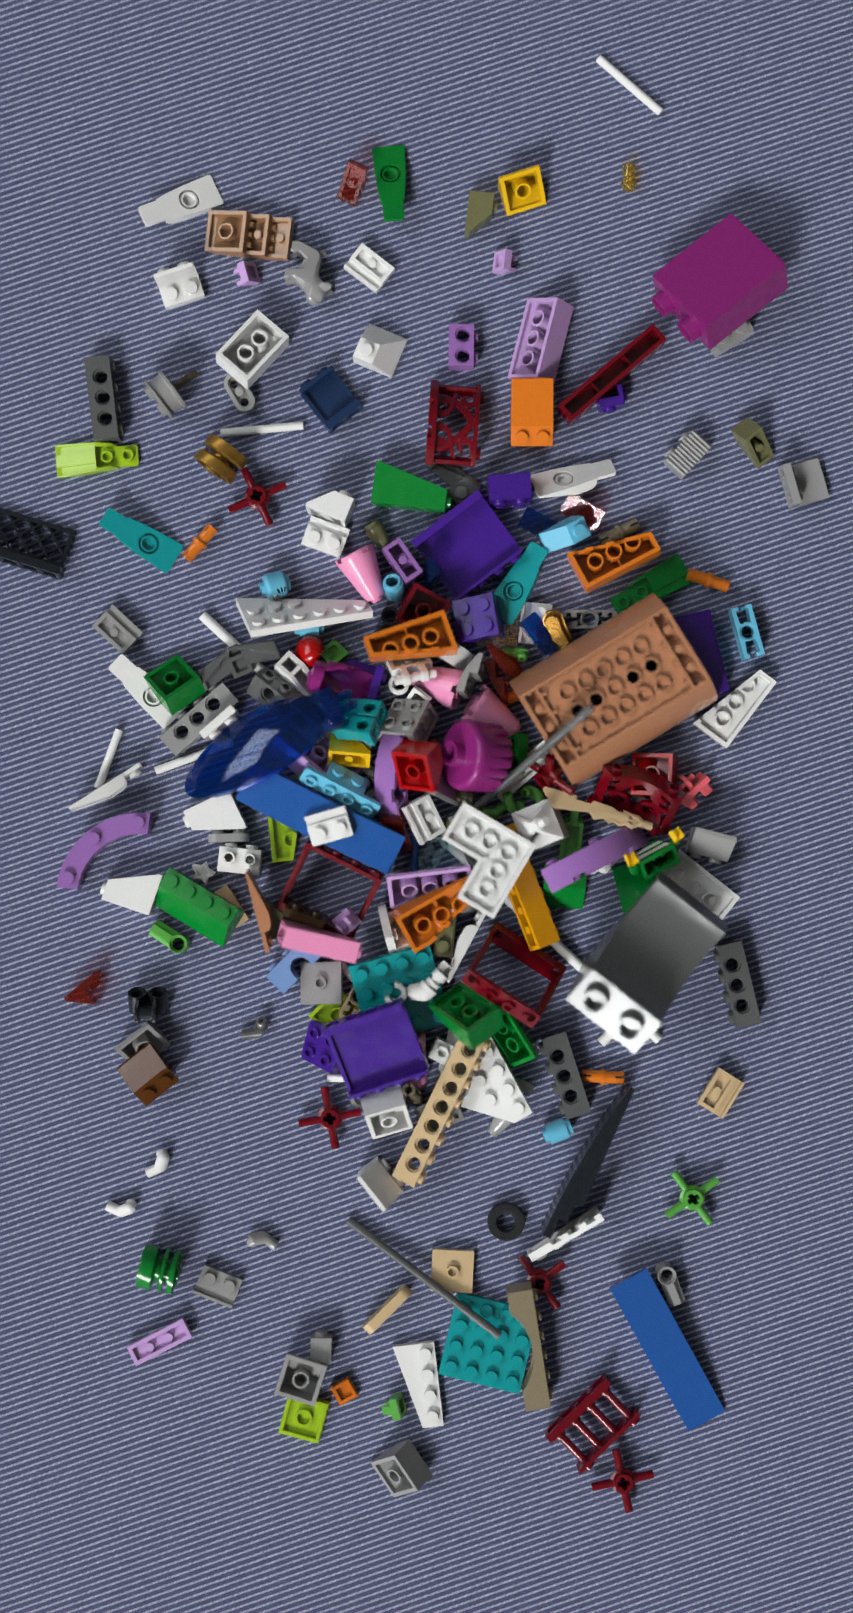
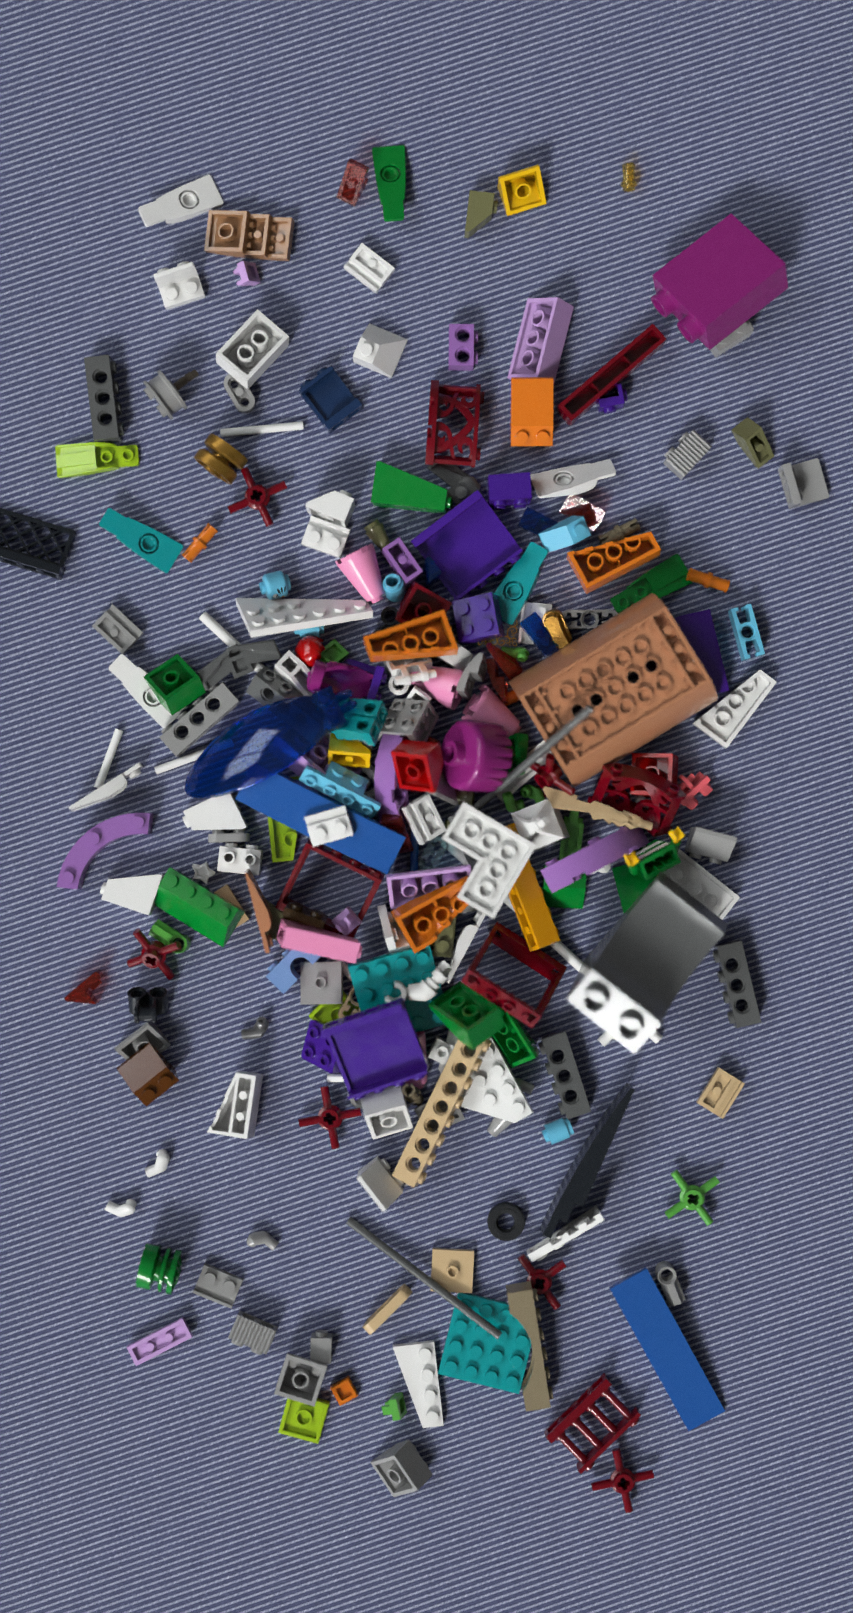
white plate [199,705,240,741] -> none
light grey animal [284,241,334,306] -> none
bright green arm [479,801,506,820] -> none
lavender tile [492,249,517,275] -> none
orange pin [582,1068,624,1085] -> none
white piece [596,55,663,116] -> none
none -> dark red bar [127,929,181,980]
none -> white wedge [207,1071,263,1139]
none -> light grey brick [228,1311,278,1355]

